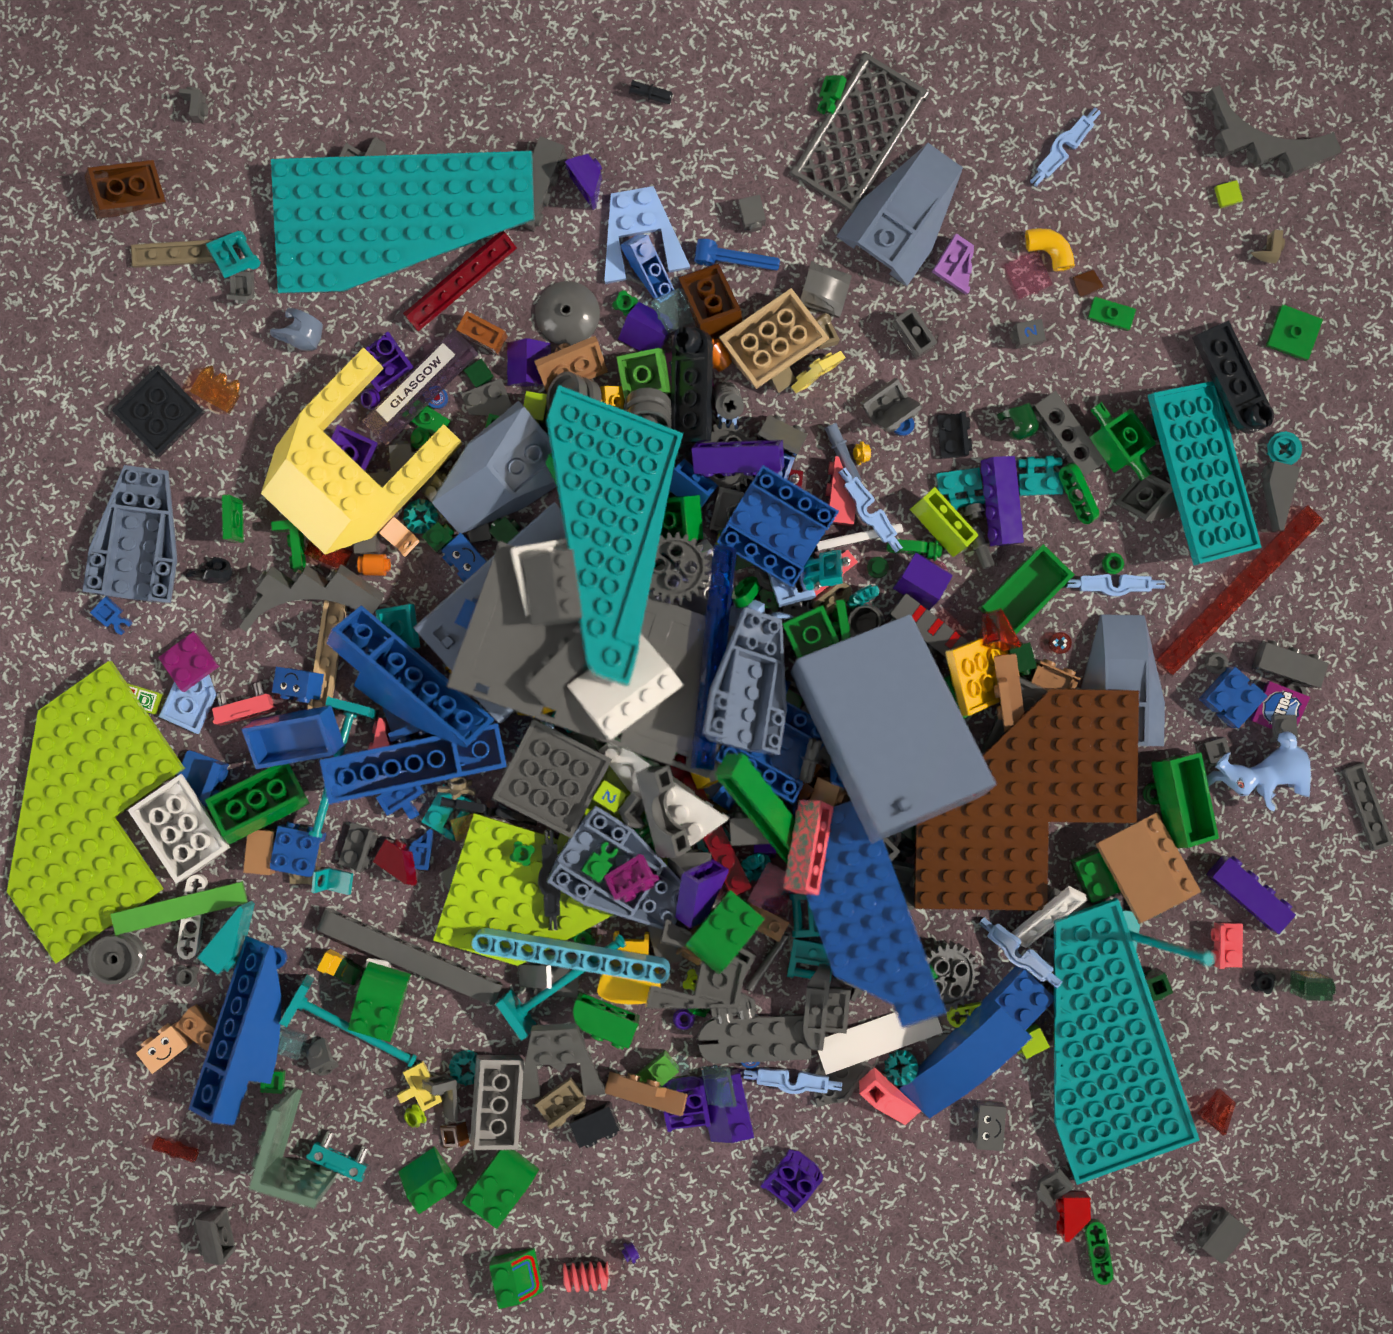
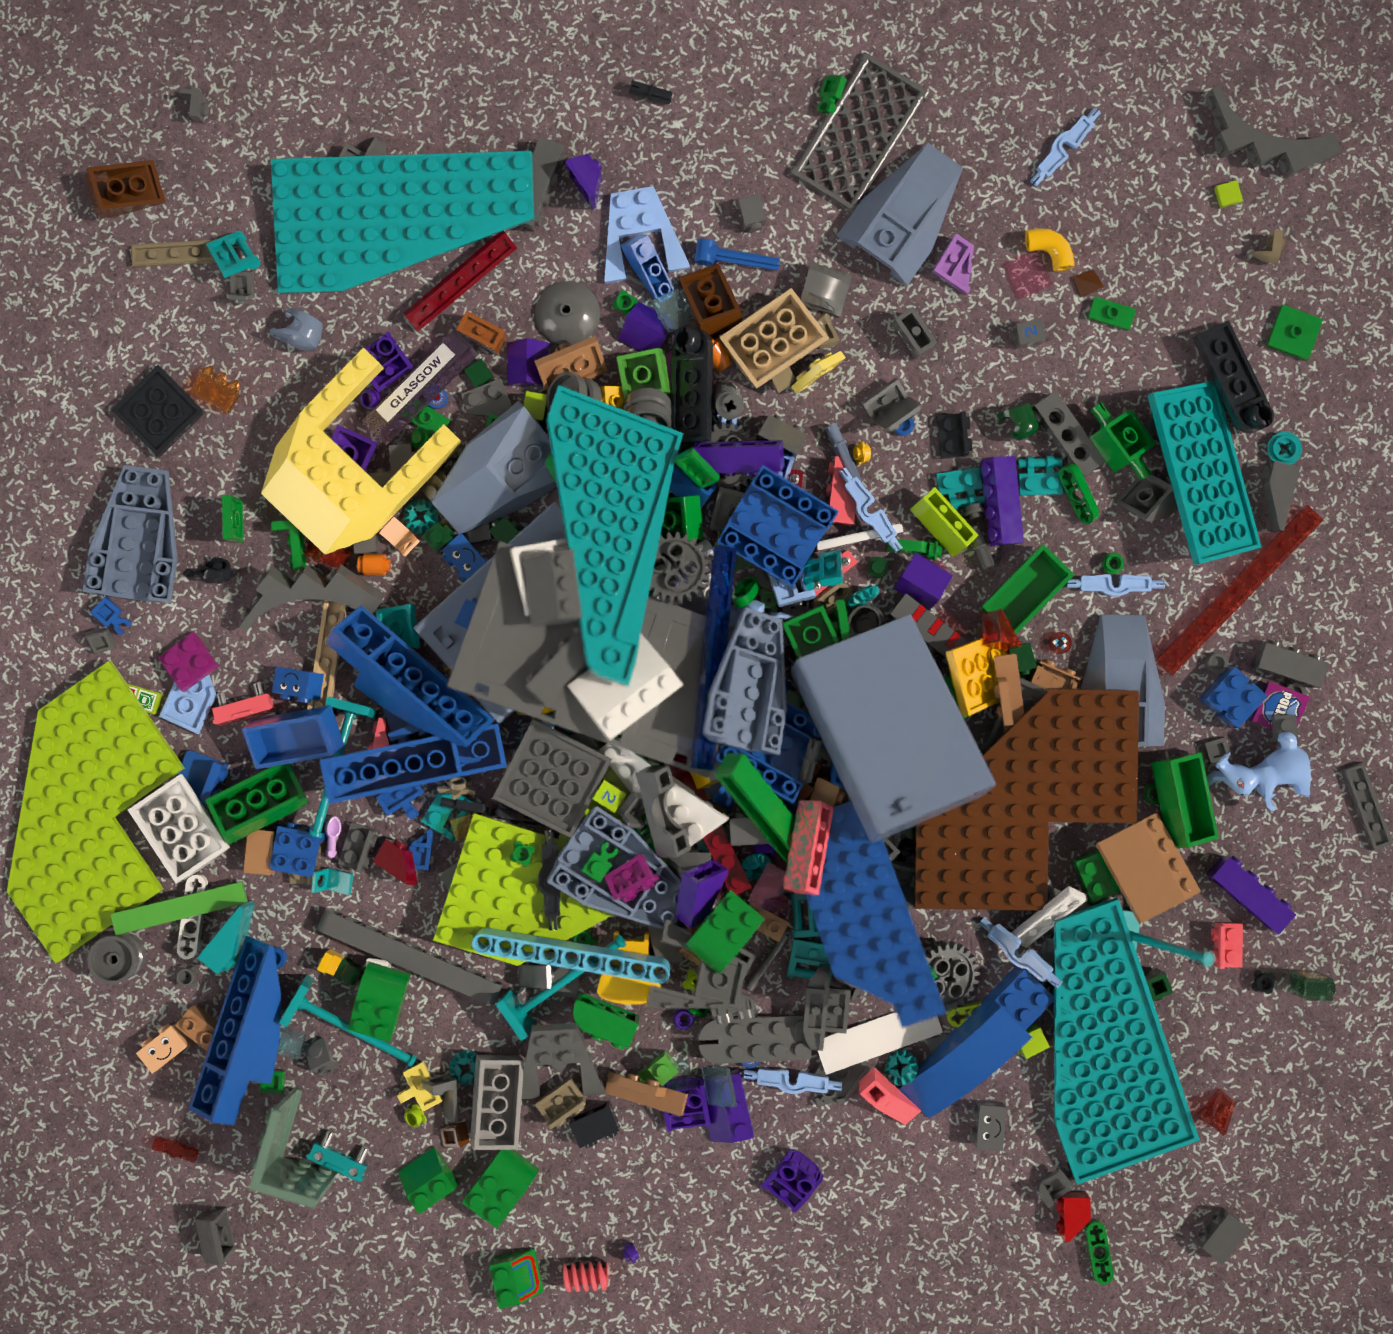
none -> dark grey tile [85,627,116,654]
none -> lavender piece [325,815,341,858]
none -> green plate [674,448,720,489]

